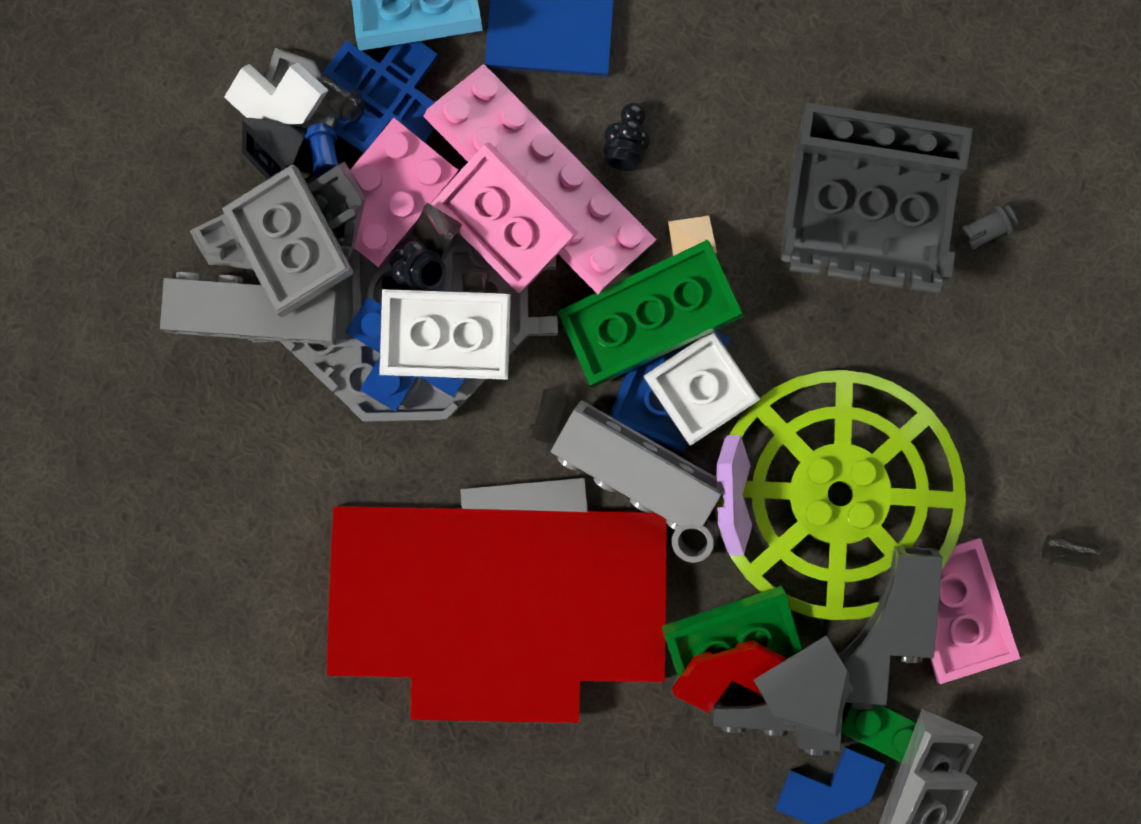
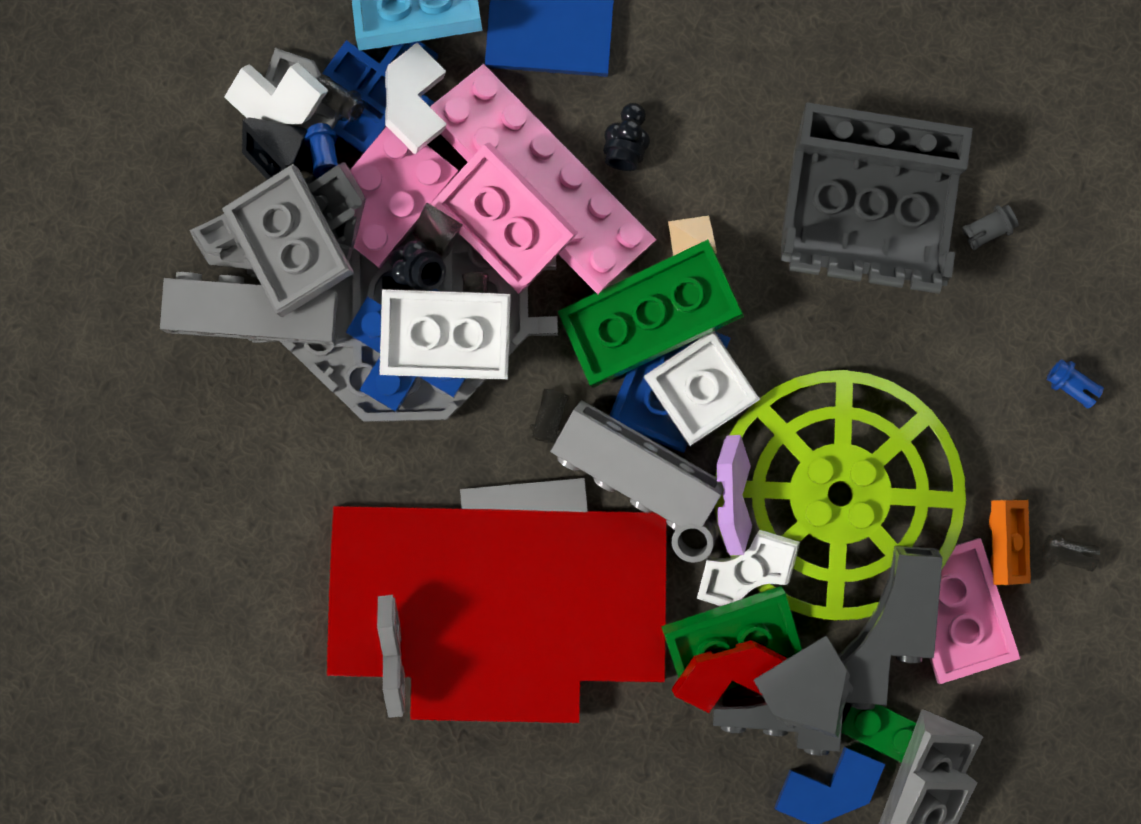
none -> light grey tile [377,595,405,718]
none -> white tile [385,43,447,154]
none -> white tile [697,530,800,606]
none -> orange plate [989,500,1031,585]
none -> blue pin [1047,359,1104,409]

